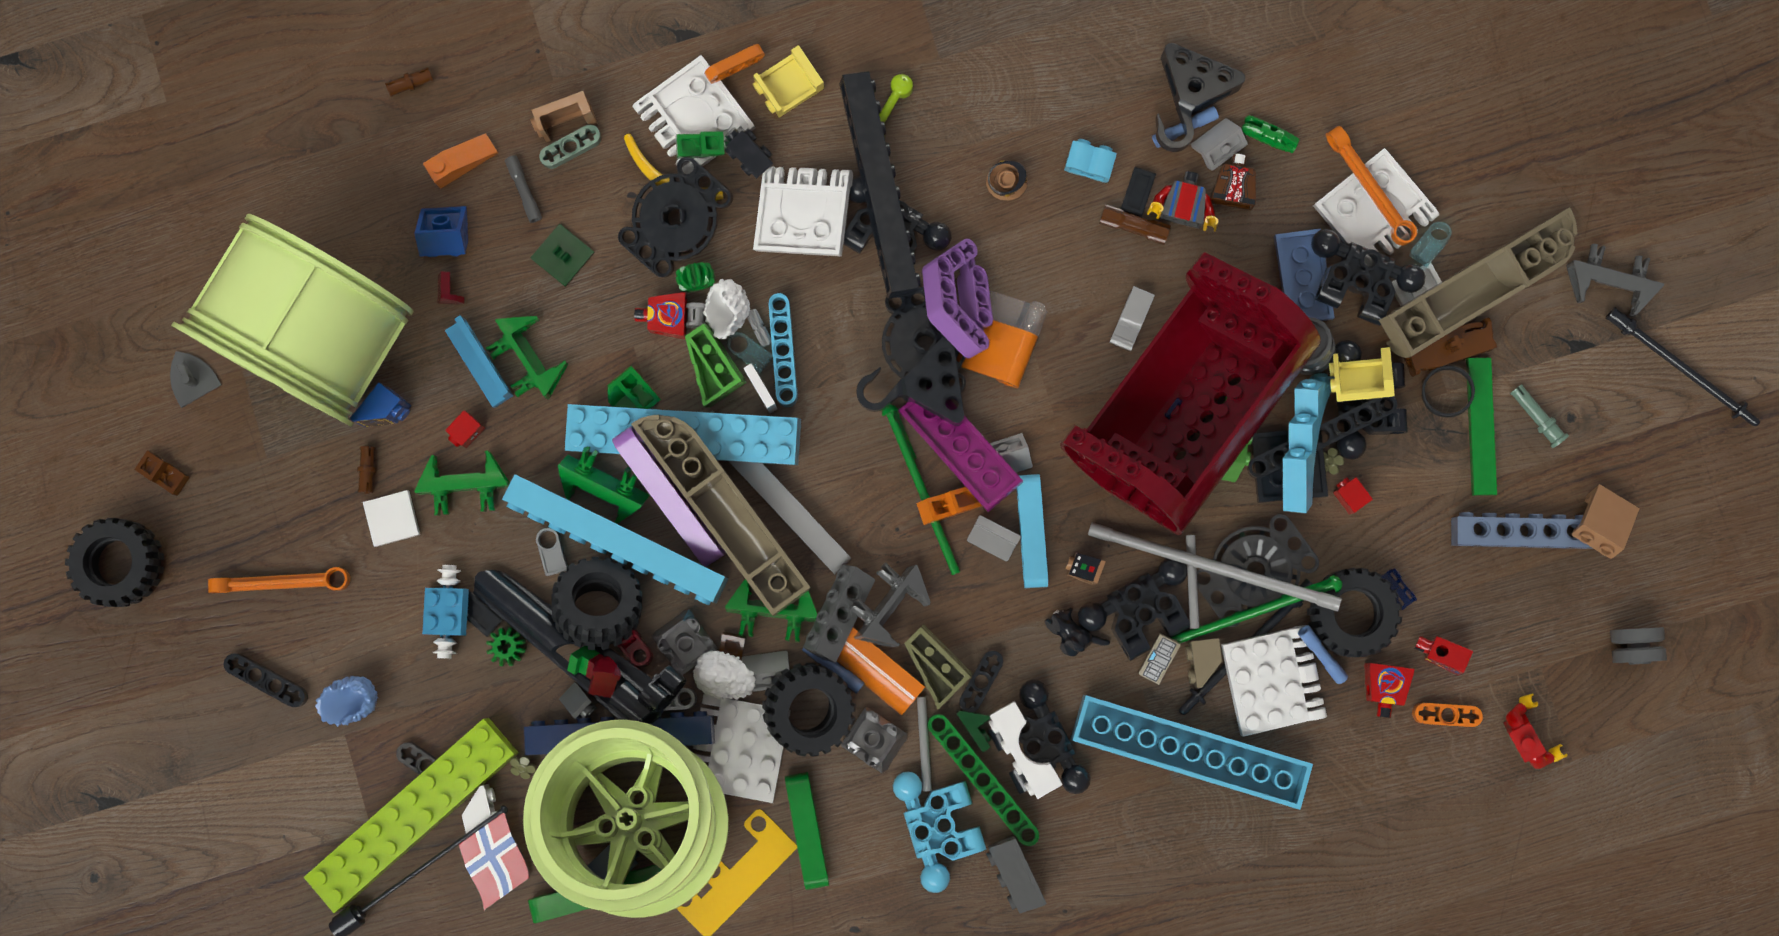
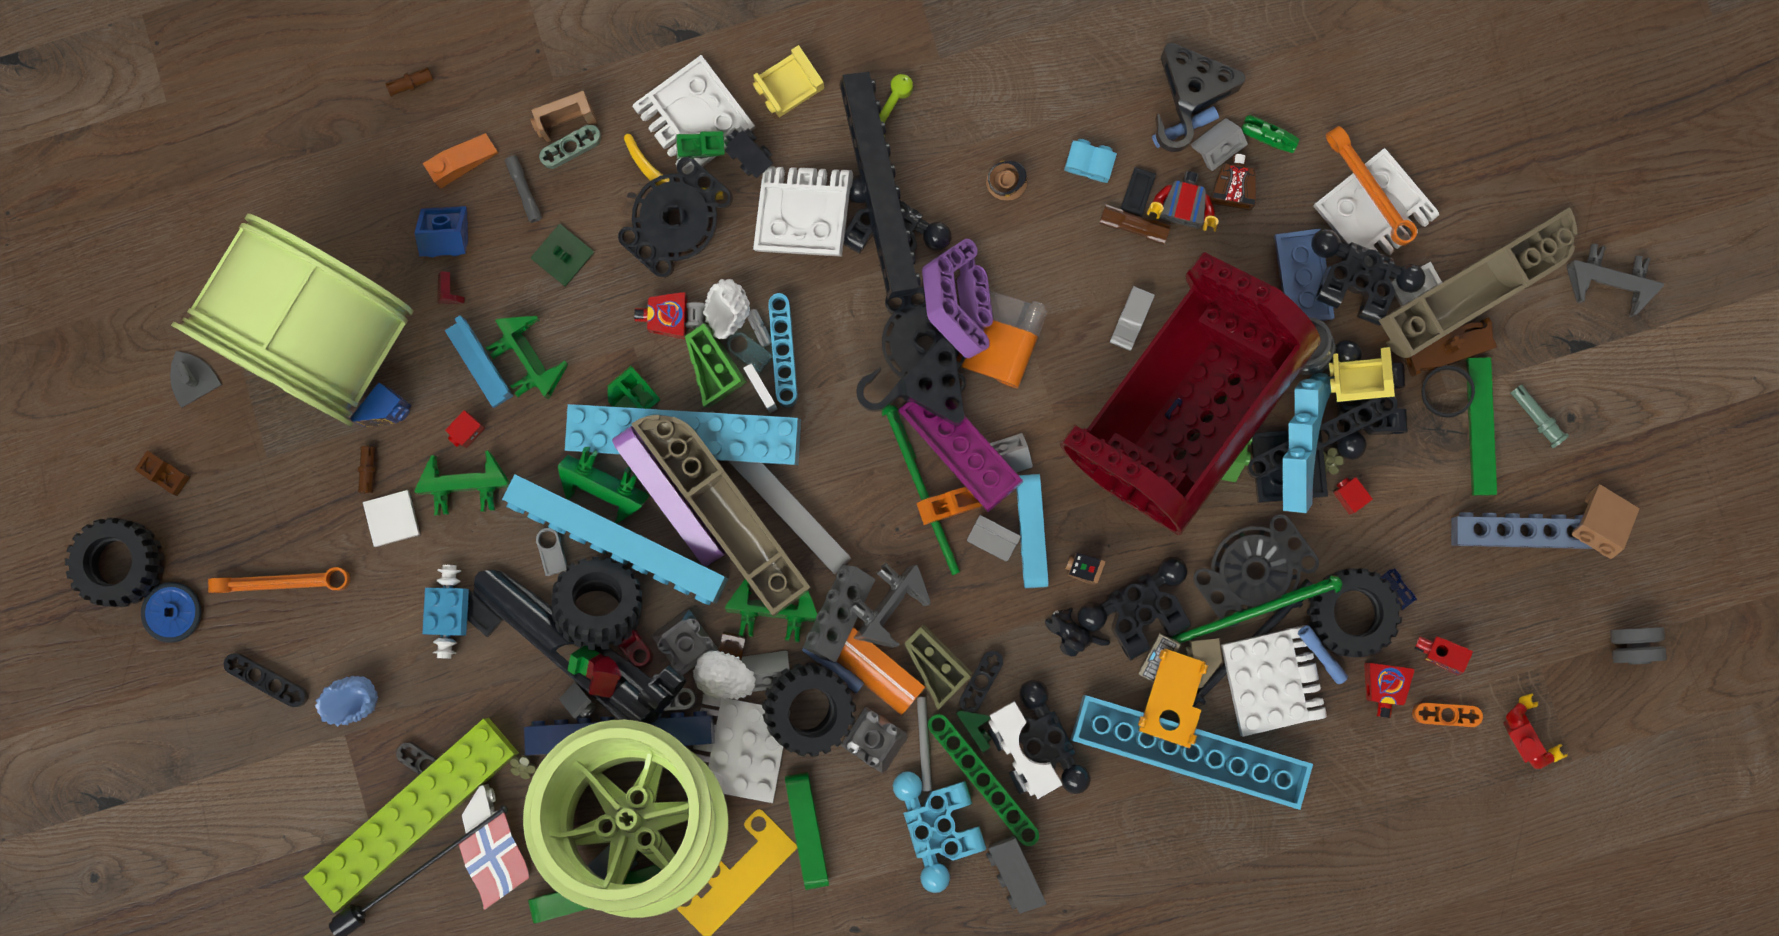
green gear [486,627,526,666] -> none
green gear [676,262,715,293] -> none
orange beam [704,44,765,84] -> none
light grey piece [1088,522,1342,612] -> none
light grey piece [1186,535,1199,629] -> none
clear light blue piece [1409,222,1452,267] -> none
black bar [1605,307,1760,426] -> none
none -> blue wheel [141,582,202,643]
none -> light orange piece [1138,648,1209,748]

